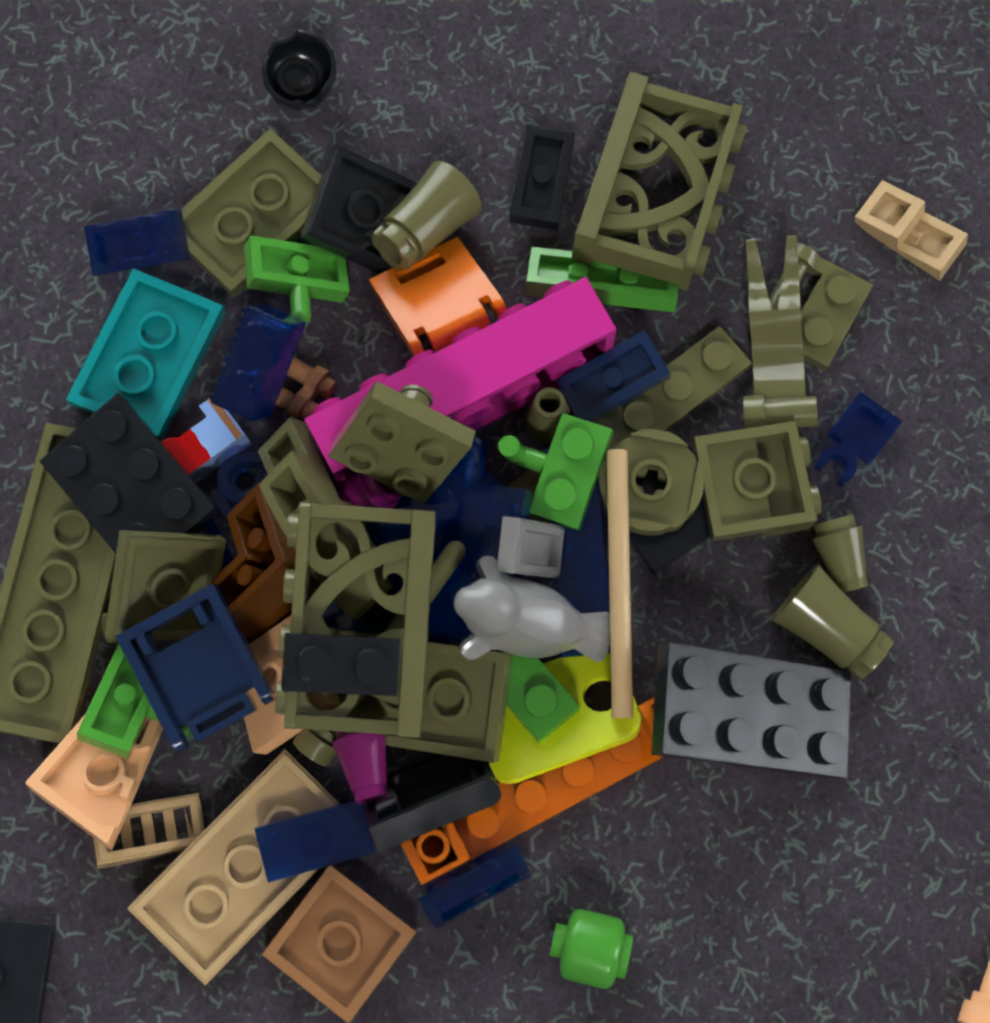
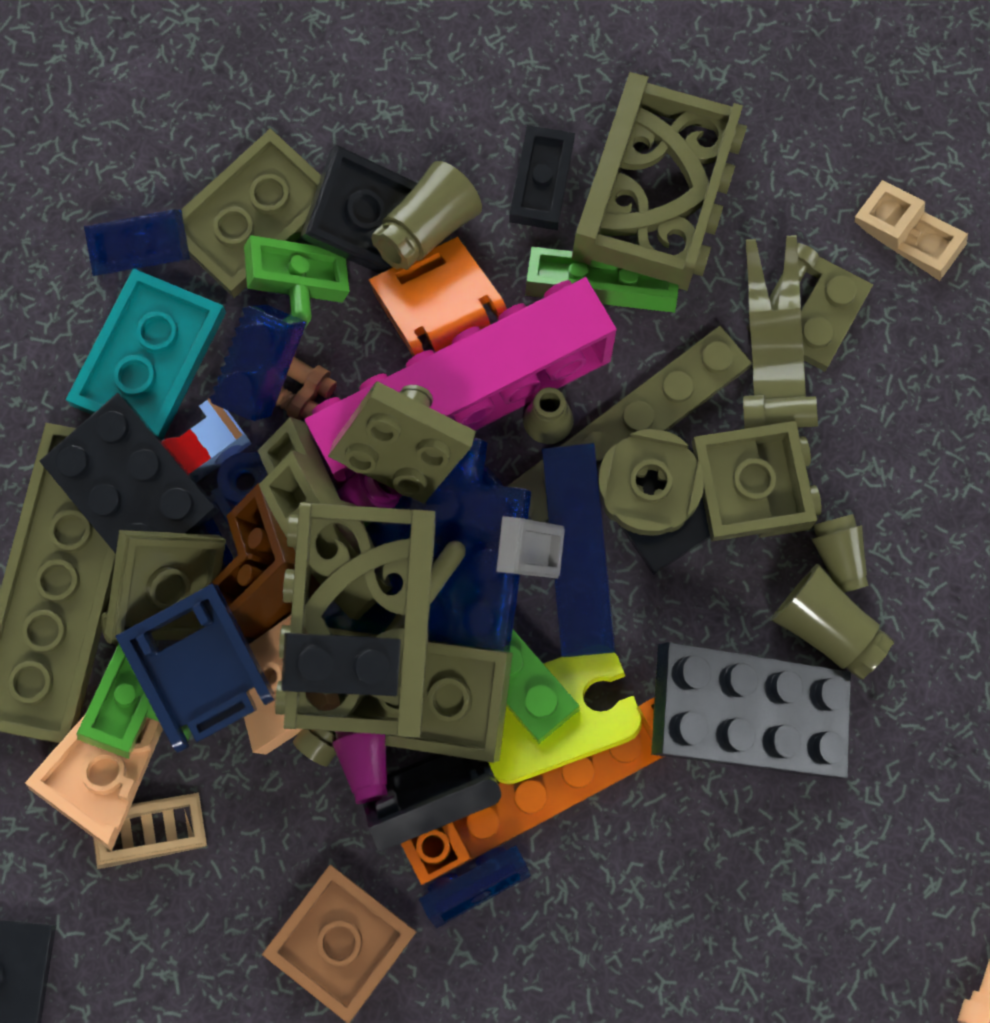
tan tile [127,749,361,985] -> none
clear blue plate [254,799,375,883] -> none
black hair [262,30,337,111] -> none
light grey animal [454,556,610,662] -> none
bright green plate [498,413,614,531] -> none
bright green head [549,909,633,989] -> none
dark blue plate [556,330,671,422] -> none
tan piece [606,449,633,718] -> none
clear blue plate [814,391,902,487] -> none

